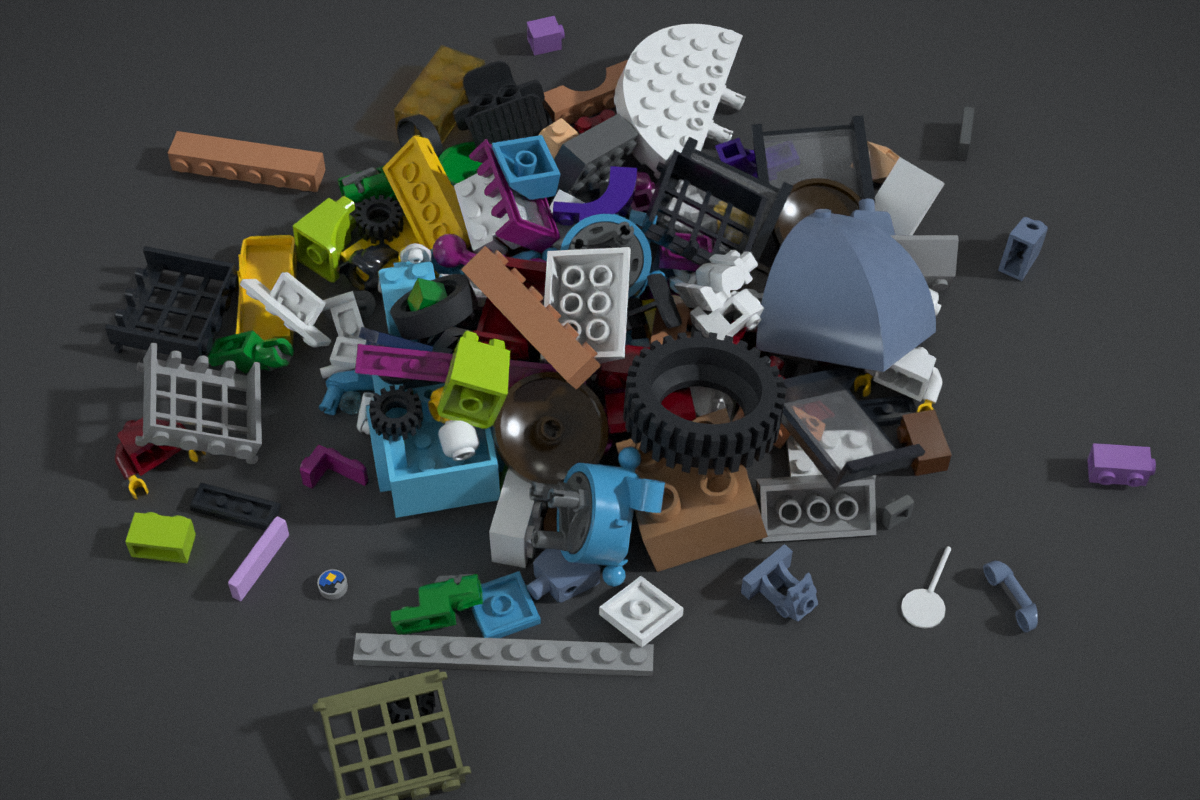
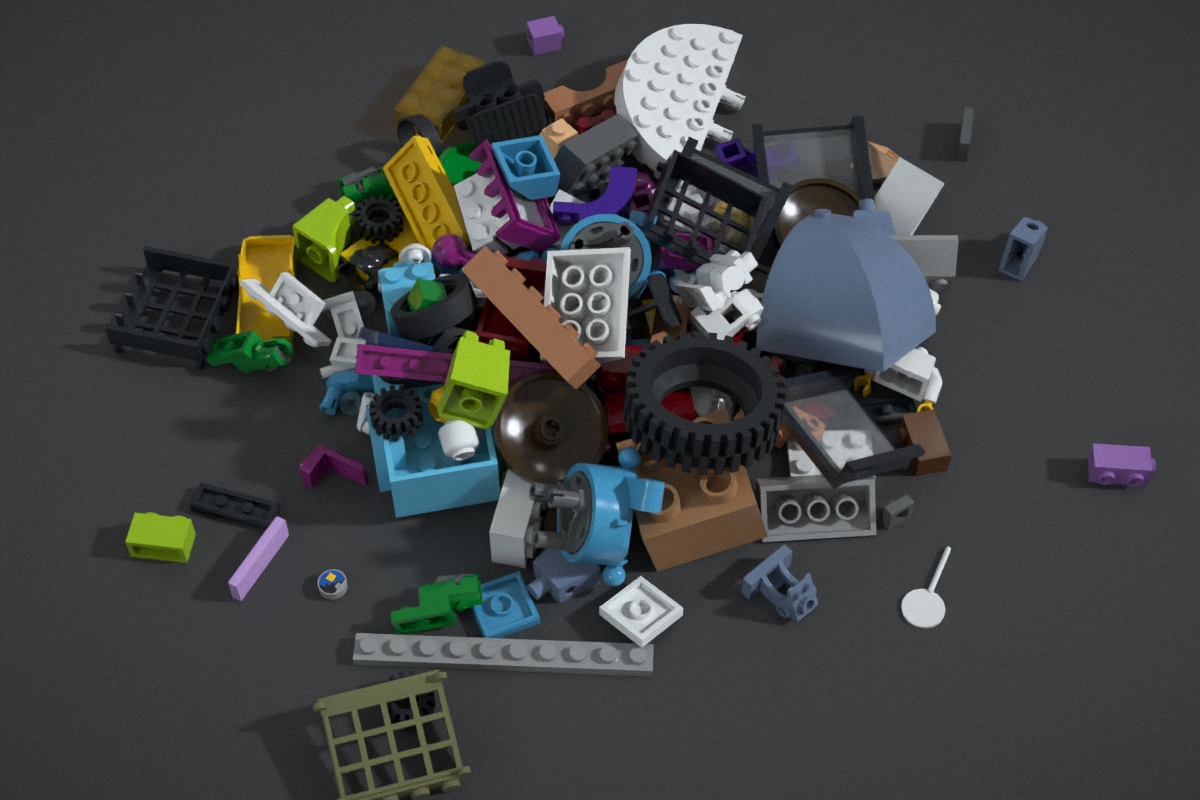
dark red torso [115,417,206,499] -> none
light grey window [135,343,262,464] -> none
nougat brick [168,131,326,192] -> none
sand blue bar [983,560,1038,632] -> none

